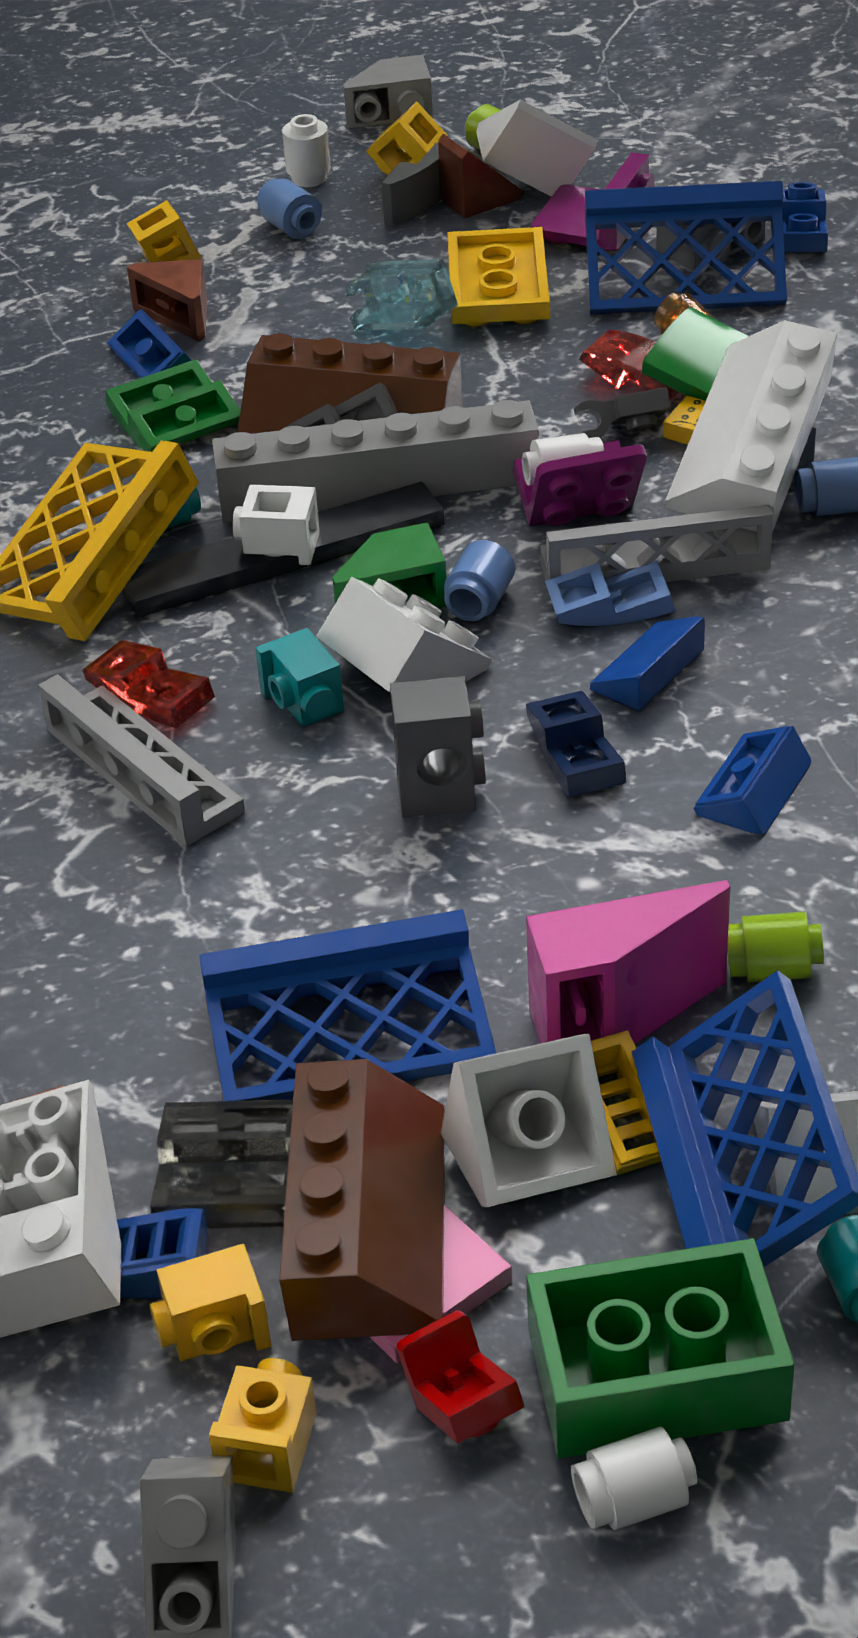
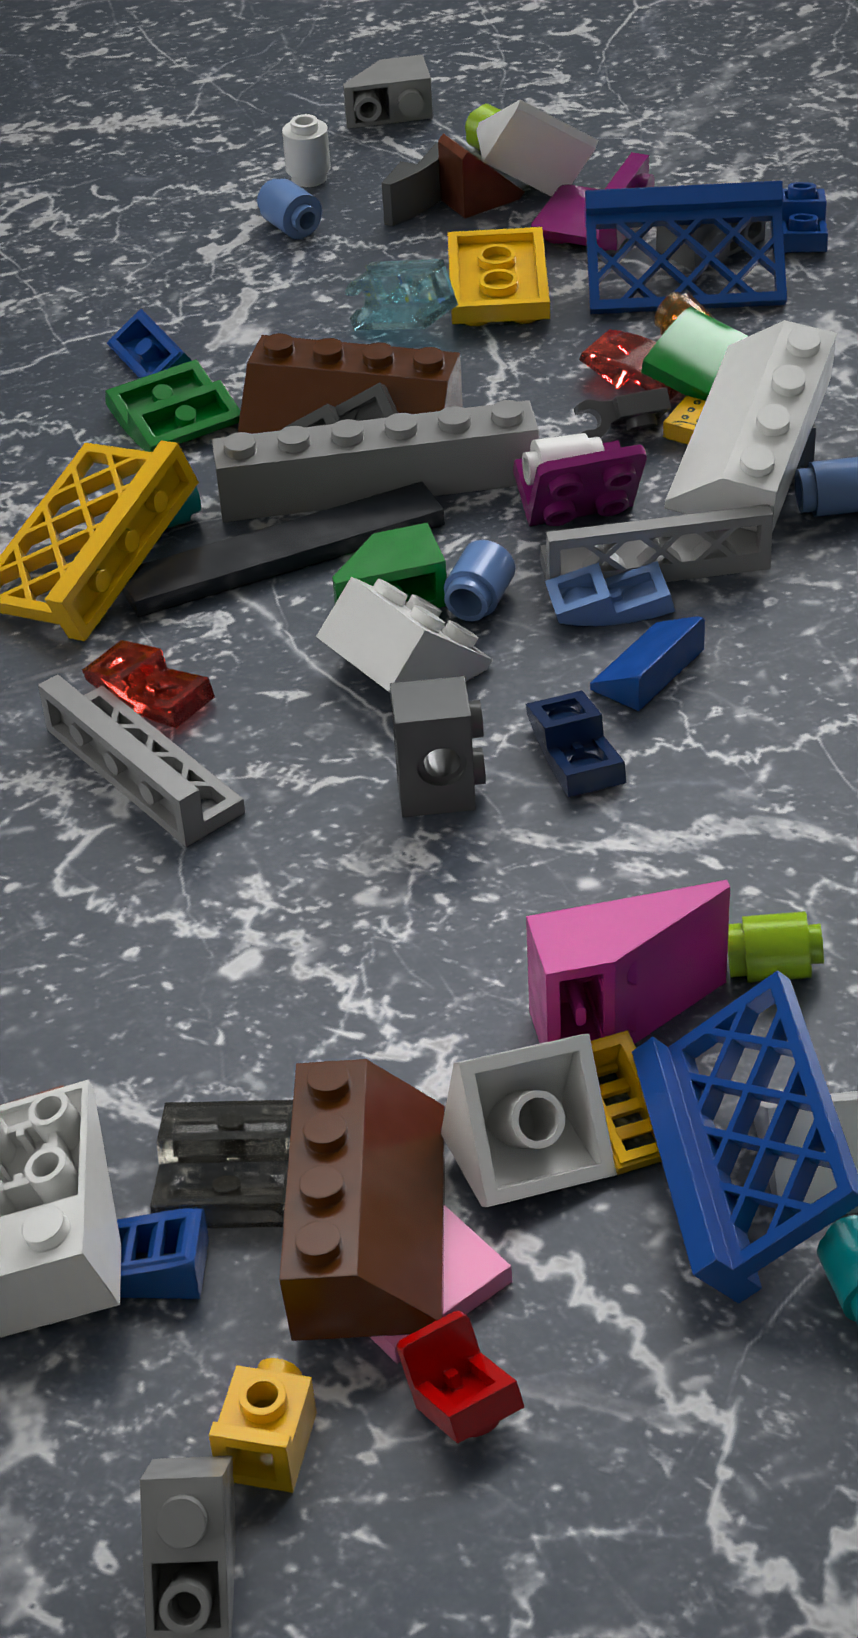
yellow brick [126,200,201,262] -> none
copper slope [127,259,208,342] -> none
yellow brick [149,1243,272,1362] -> none
blue fence [199,909,496,1114] -> none
white brick [233,484,320,565] -> none
teal brick [255,627,344,727] -> none
yellow brick [366,101,448,175] -> none
green brick [526,1238,794,1459] -> none
white brick [571,1426,697,1530] -> none
blue slope [693,726,811,834] -> none

